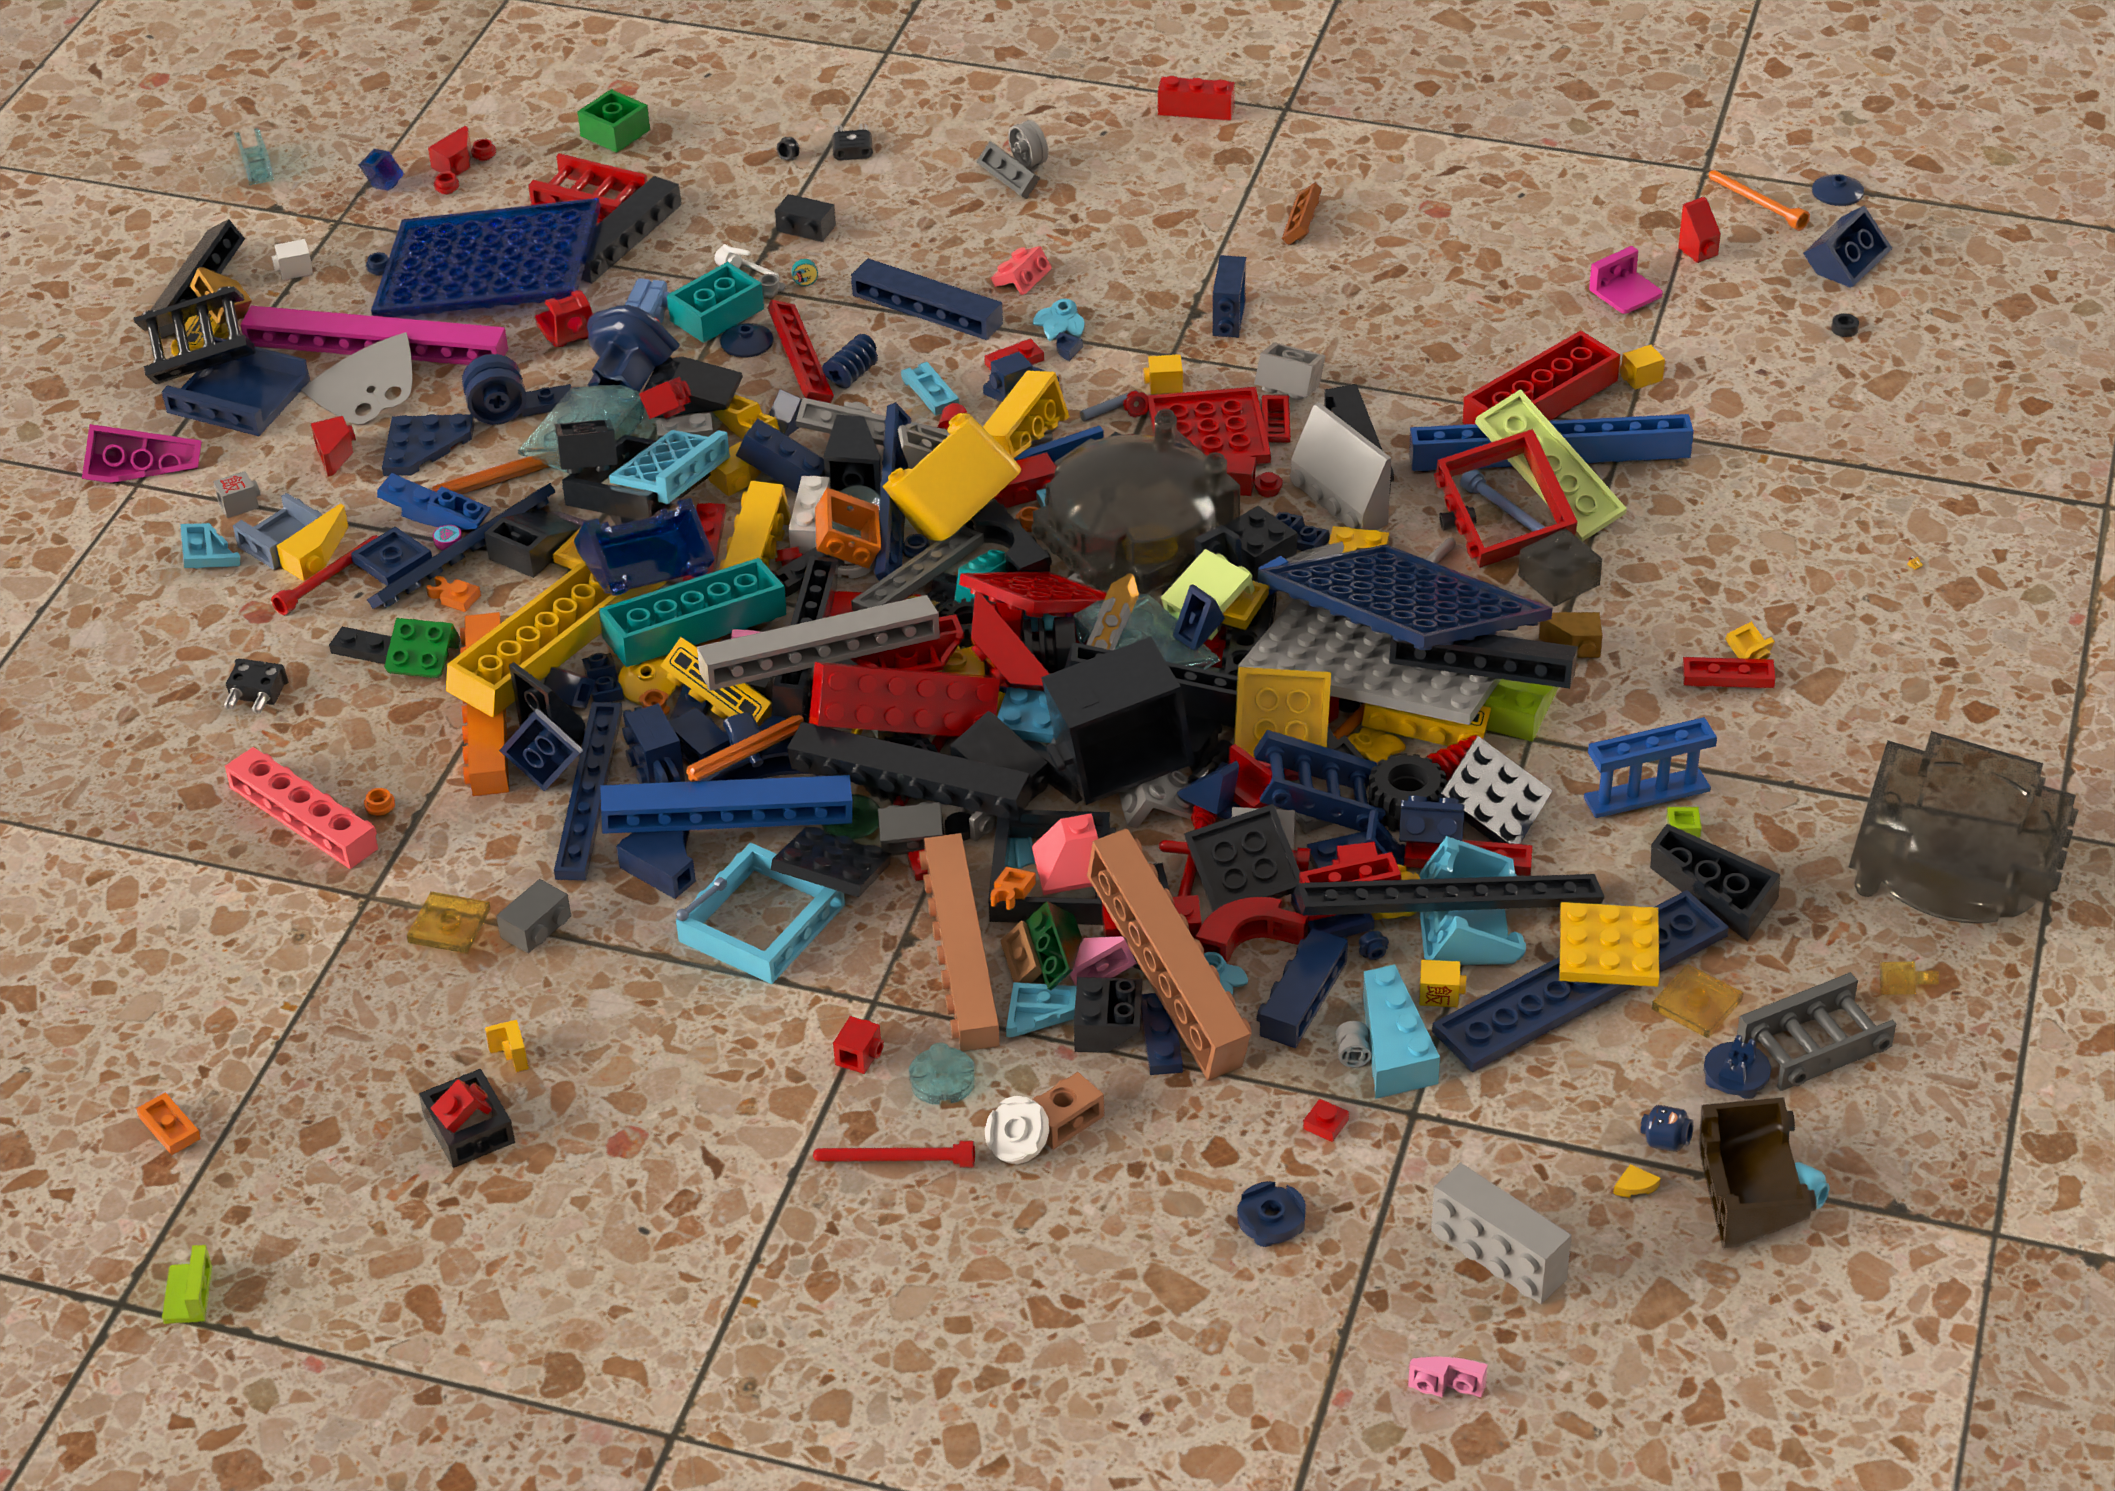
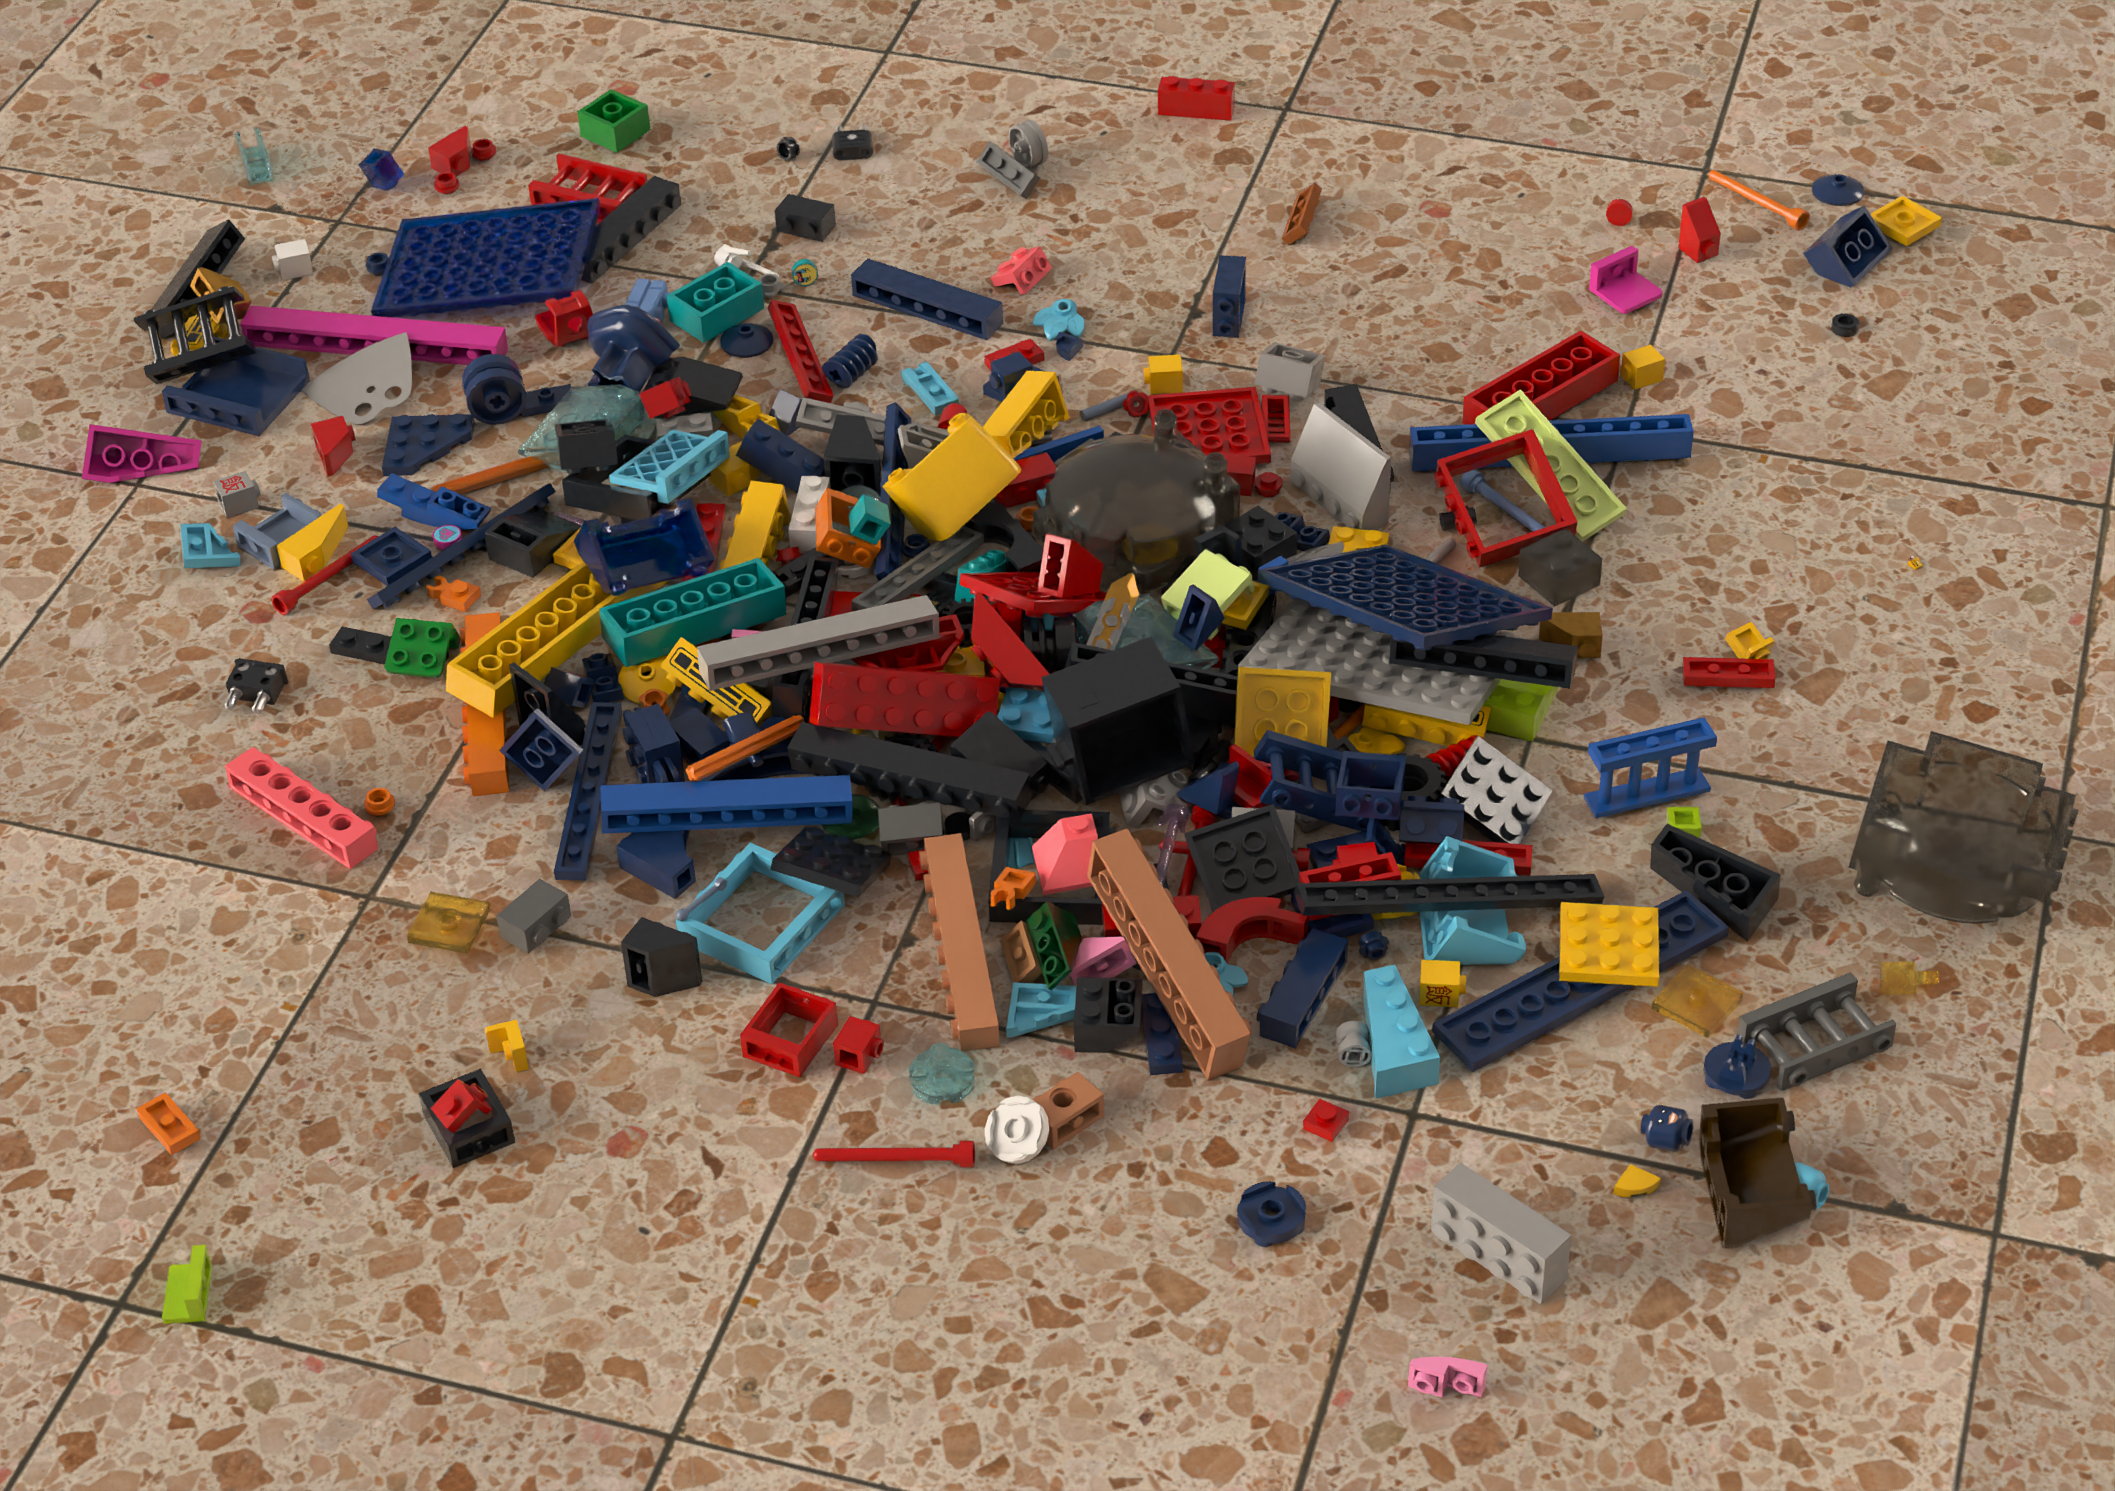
none -> black slope [621,917,703,997]
none -> red window [740,982,838,1077]
none -> teal brick [848,494,891,545]
none -> red slope [1037,533,1104,598]
none -> piece [1156,804,1189,887]
none -> dark blue window [1335,751,1406,820]
none -> red tile [1606,199,1633,226]
none -> yellow plate [1871,195,1942,246]

